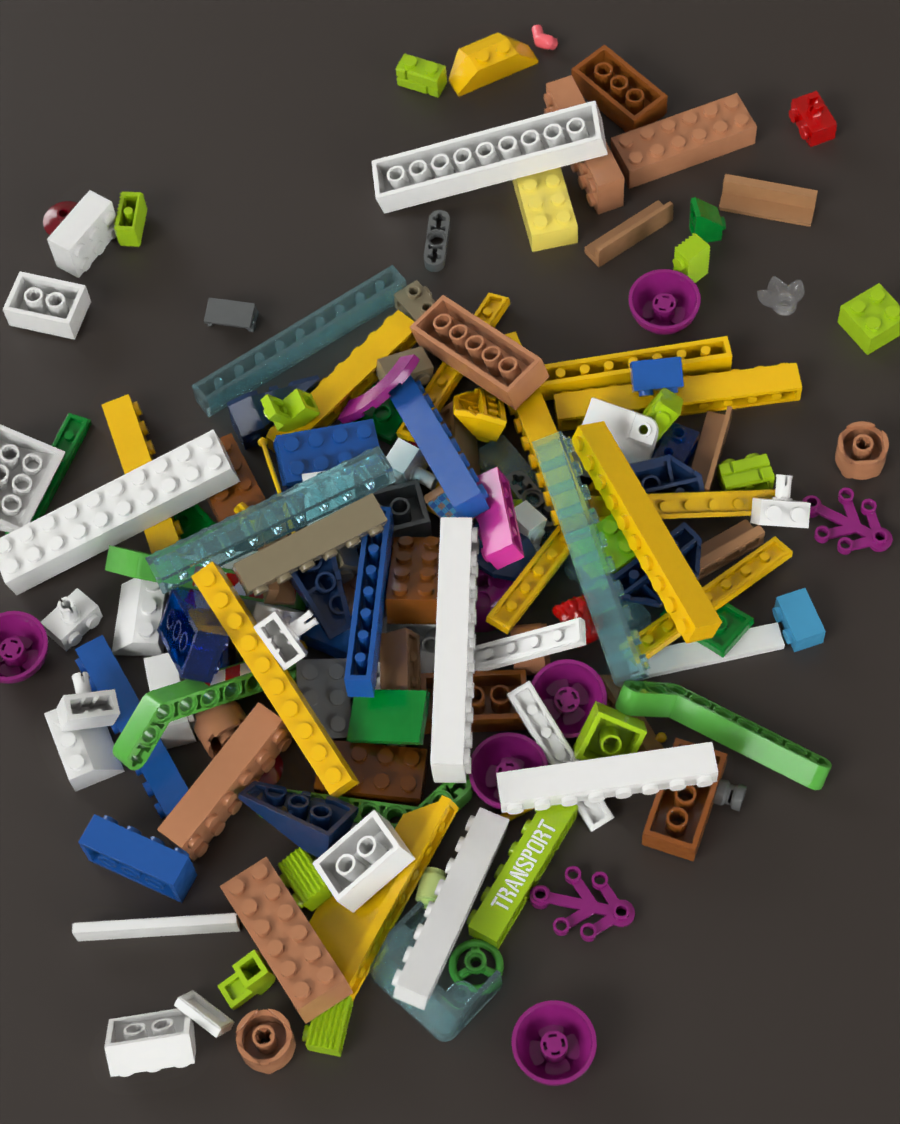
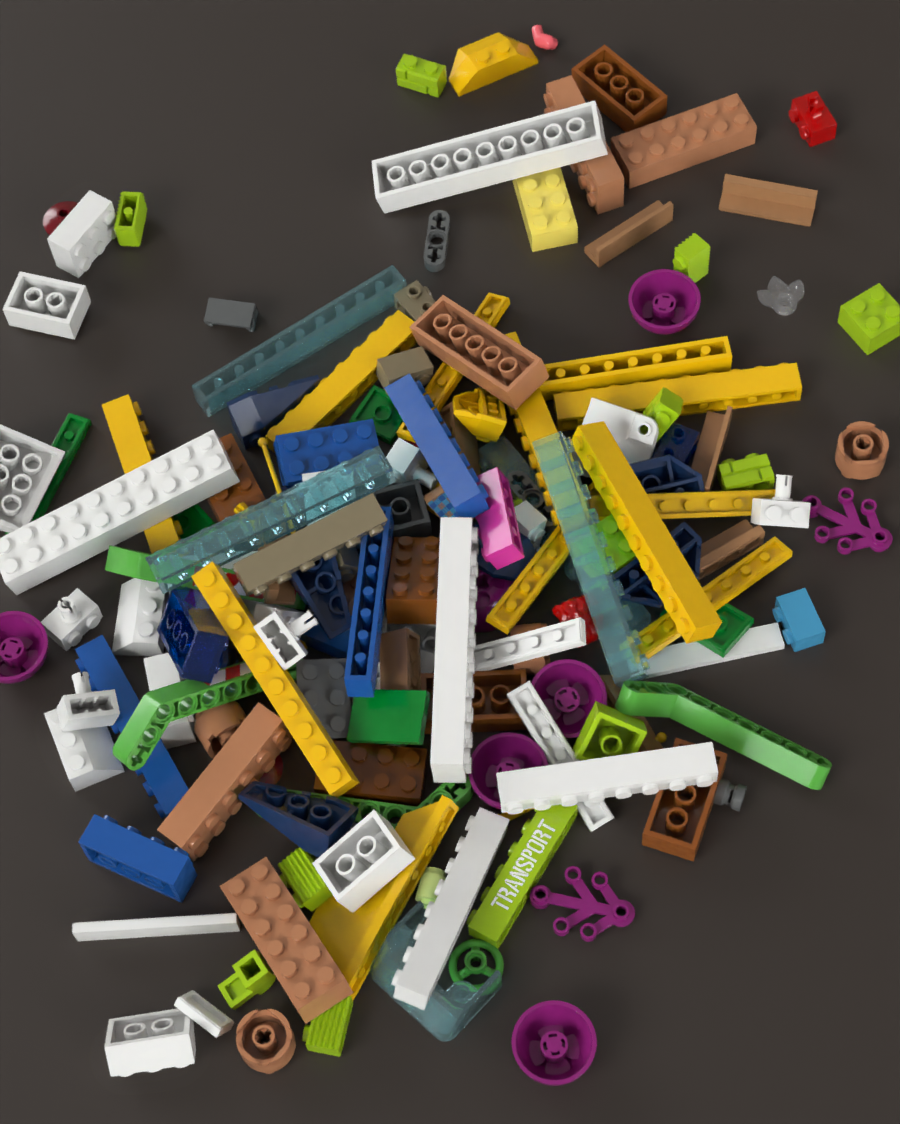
lime brick [261,388,320,432] -> none
magenta tile [338,354,420,424] -> none
blue brick [630,357,684,397] -> none
green slope [689,197,726,243] -> none

